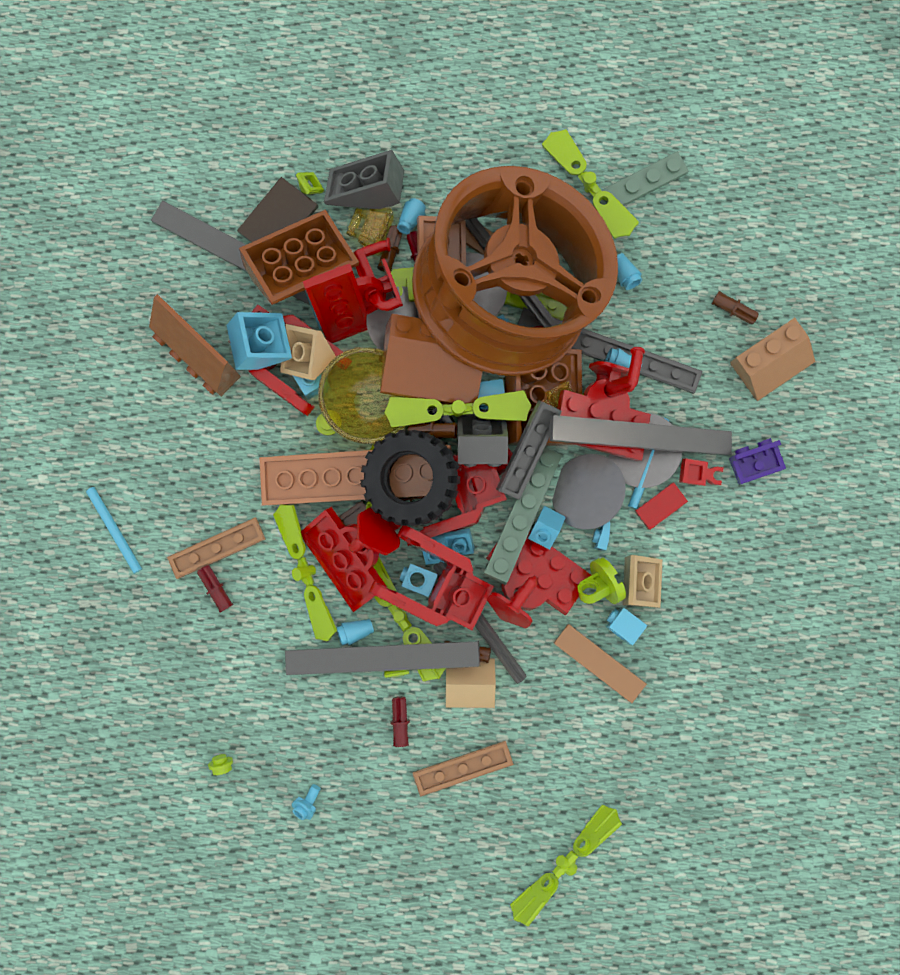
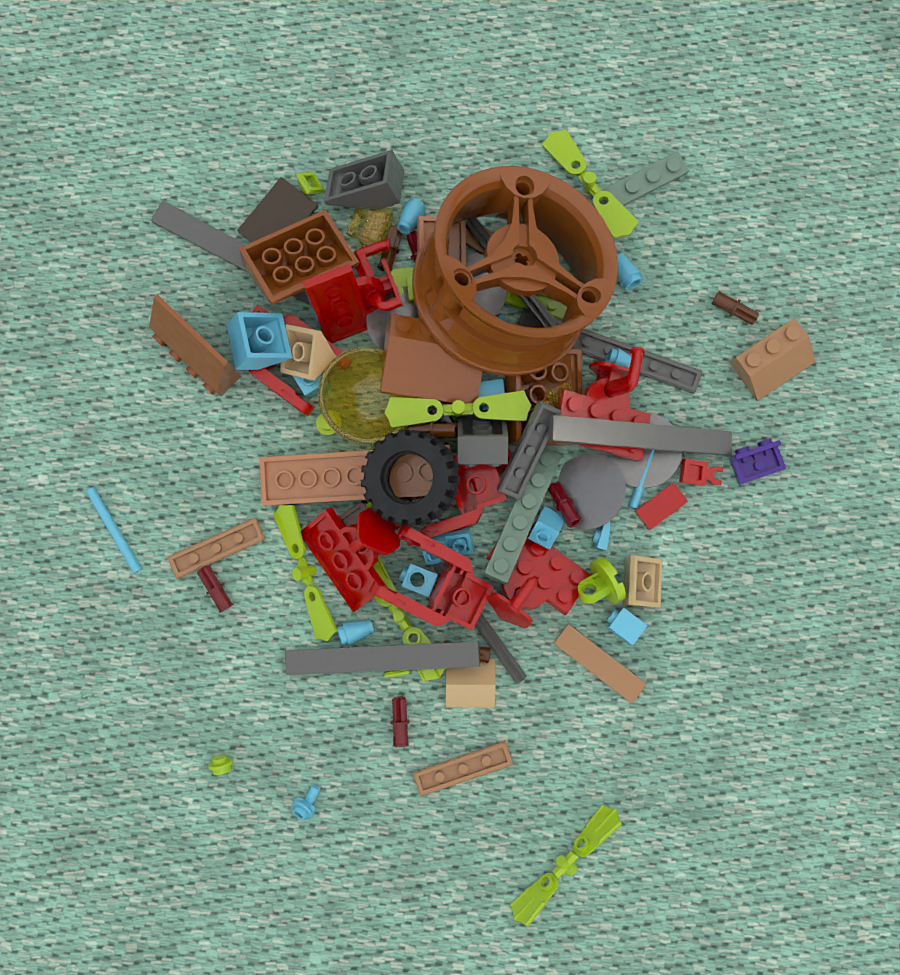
none -> dark red axle [548,481,582,528]

